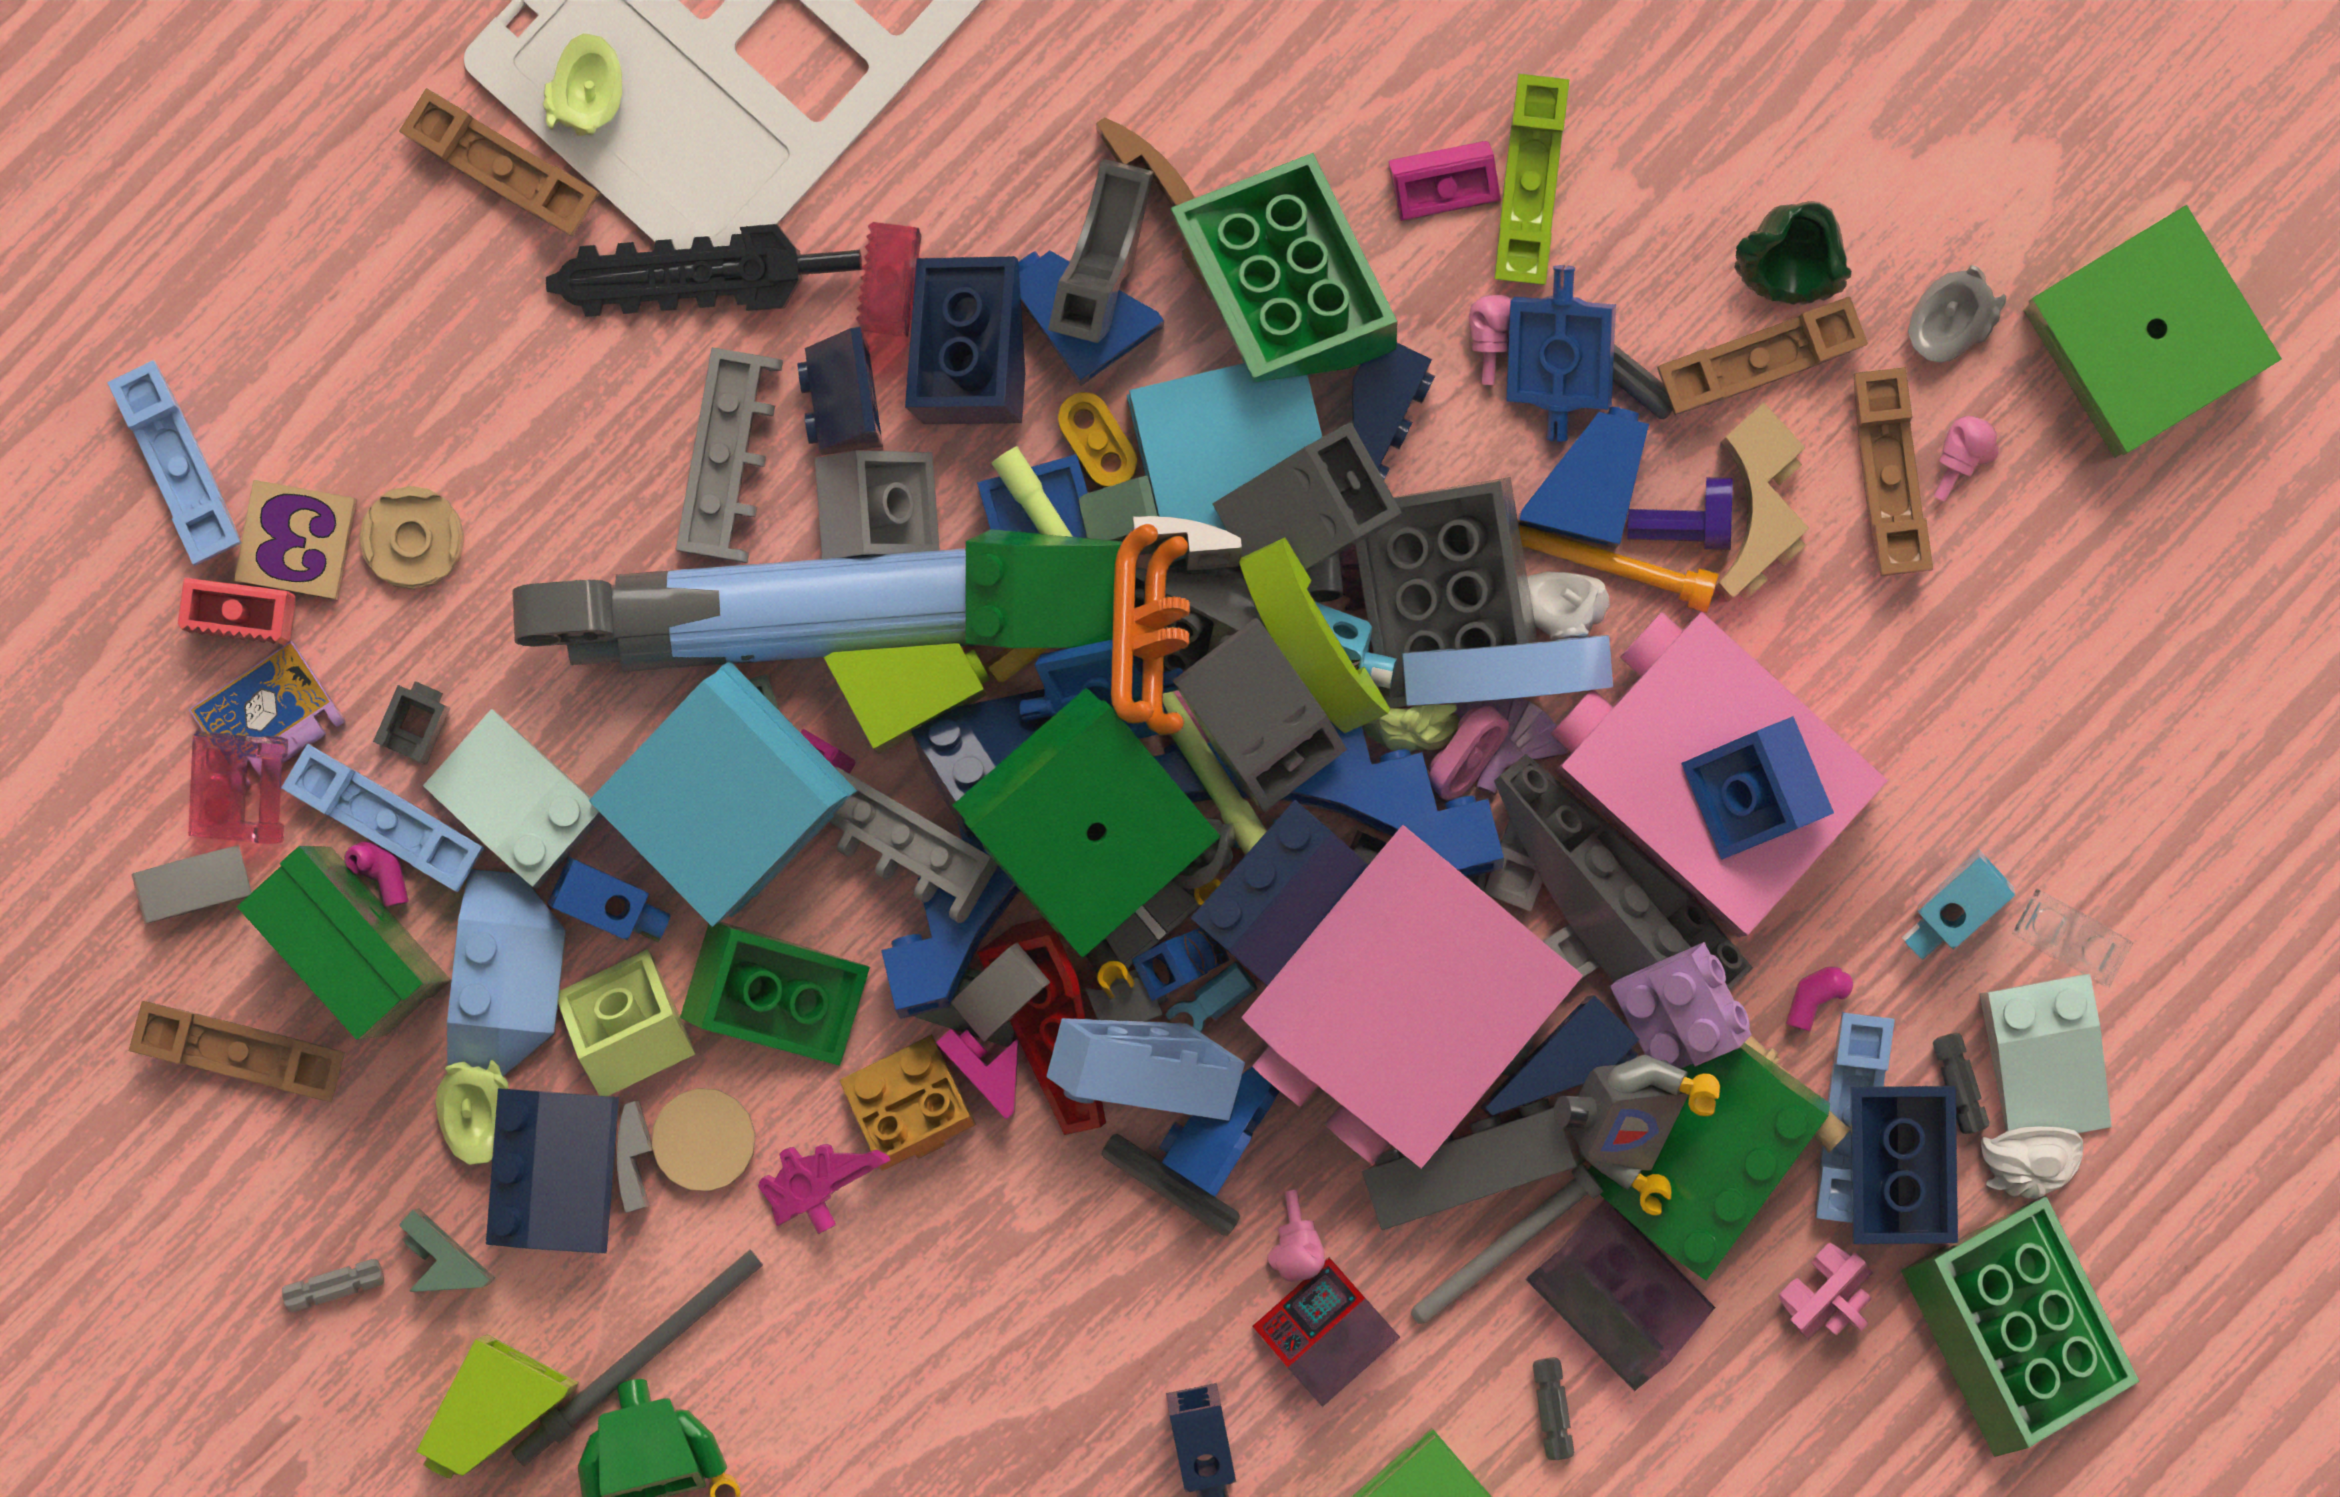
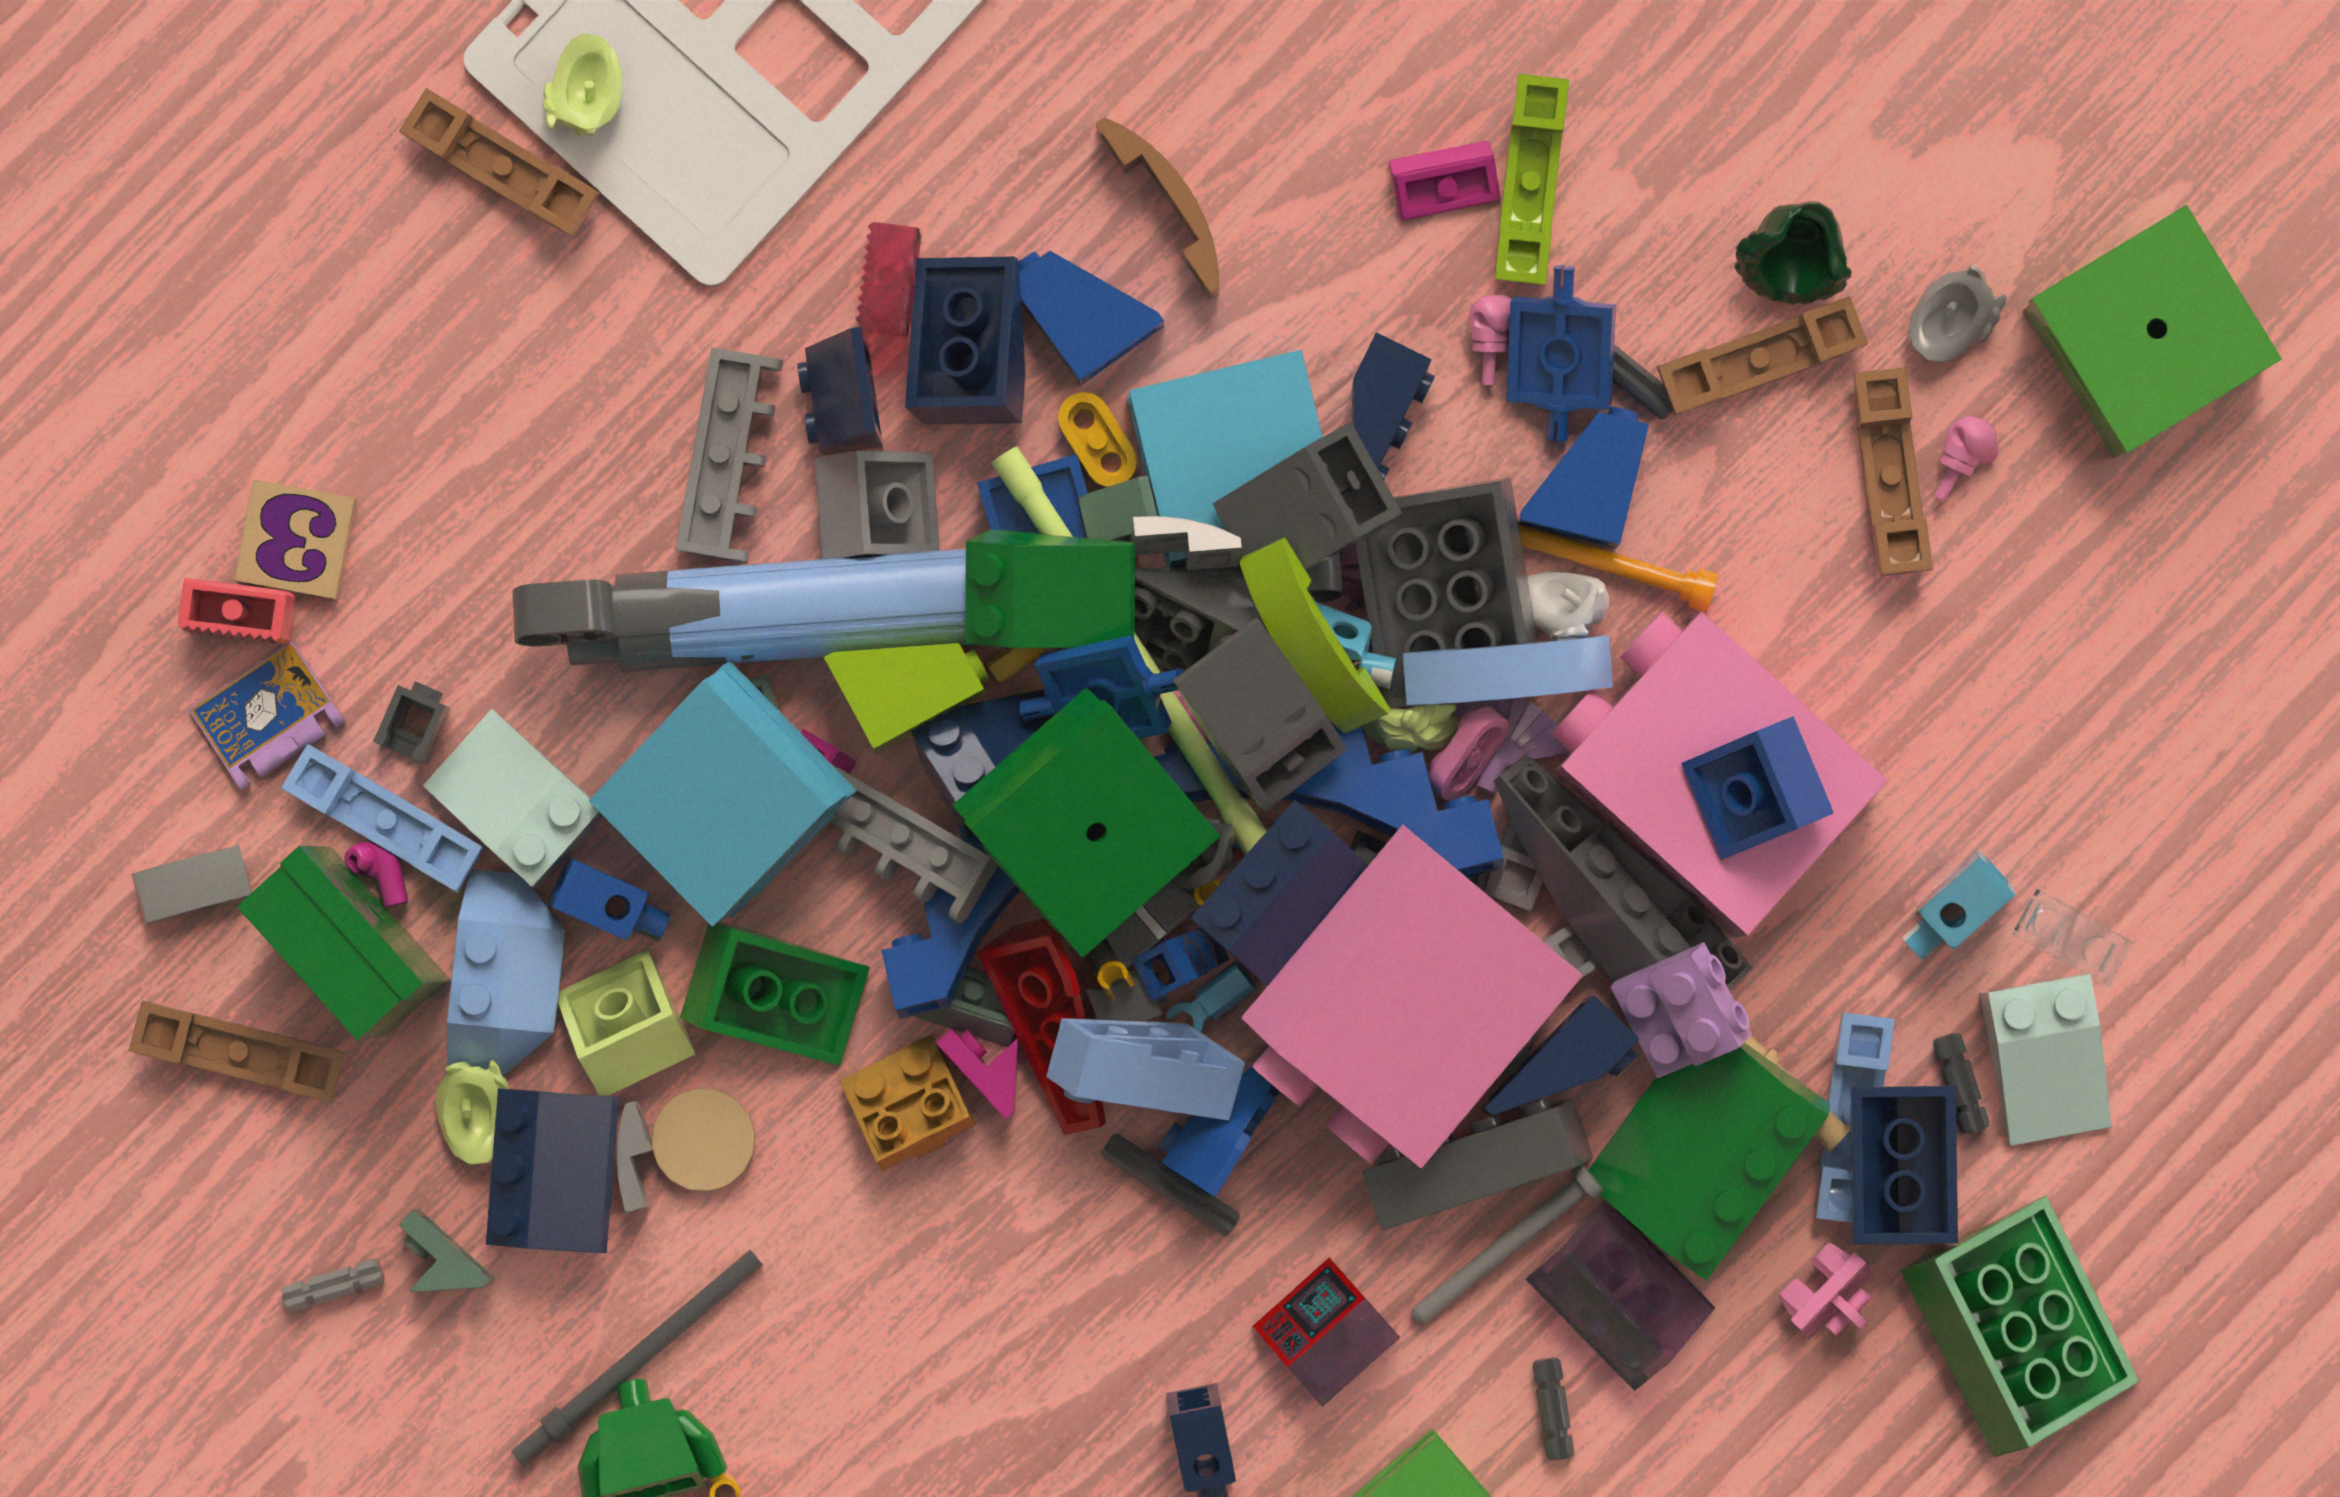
light blue slope [107,360,242,566] -> none
clear pink plate [188,731,288,844] -> none
tan tile [359,486,464,590] -> none
lime slope [416,1334,579,1479] -> none
black bar [546,224,862,317] -> none
dark pink piece [758,1144,891,1234] -> none
light grey slope [951,943,1050,1042] -> none
dark grey arch [1048,159,1154,343] -> none
orange piece [1111,524,1190,735] -> none
green slope [1171,153,1398,383] -> none
bright pink piece [1267,1190,1325,1282] -> none
torso [1554,1055,1720,1215] -> none
dark purple piece [1627,477,1733,550] -> none
tan arch [1715,402,1809,602] -> none
dark pink arm [1786,967,1853,1031] -> none
white hat [1981,1126,2083,1199] -> none

